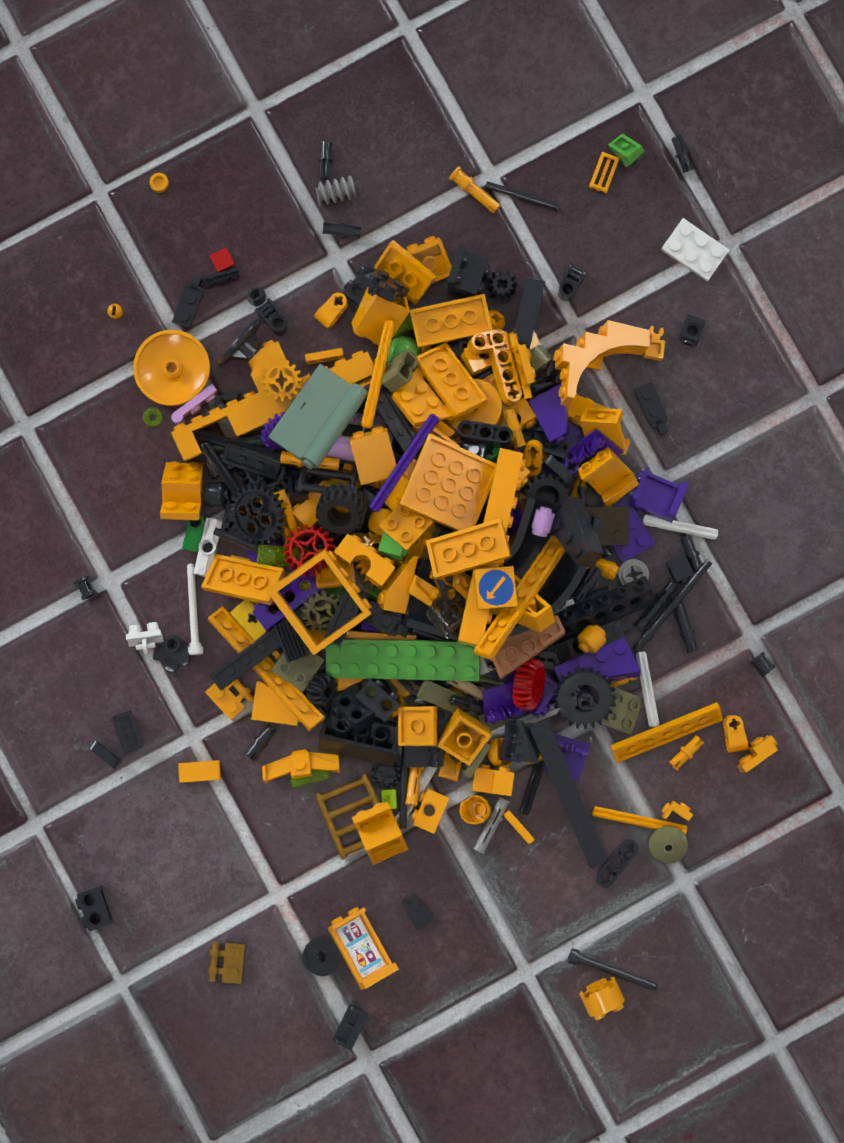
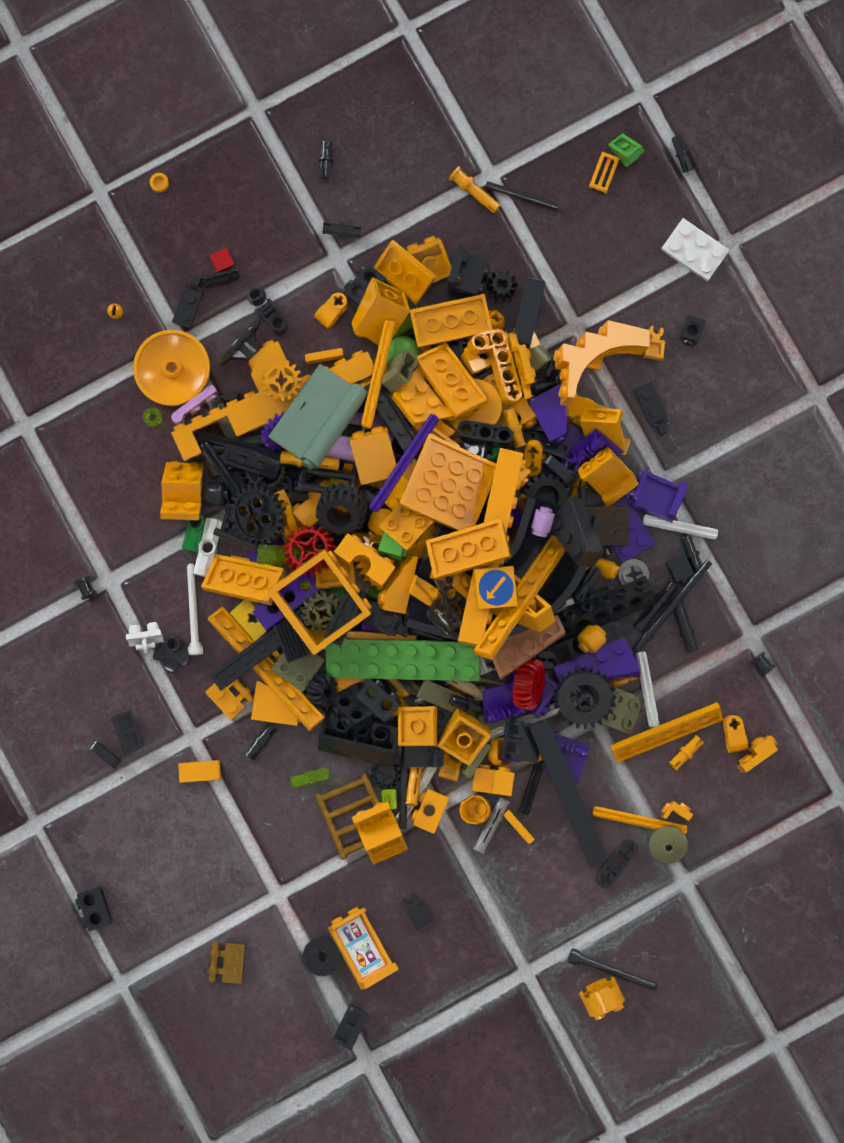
light orange plate [262,749,341,784] -> none
light grey piece [315,176,356,206] -> none
black plate [360,270,409,302] -> none
black piece [557,263,587,301] -> none

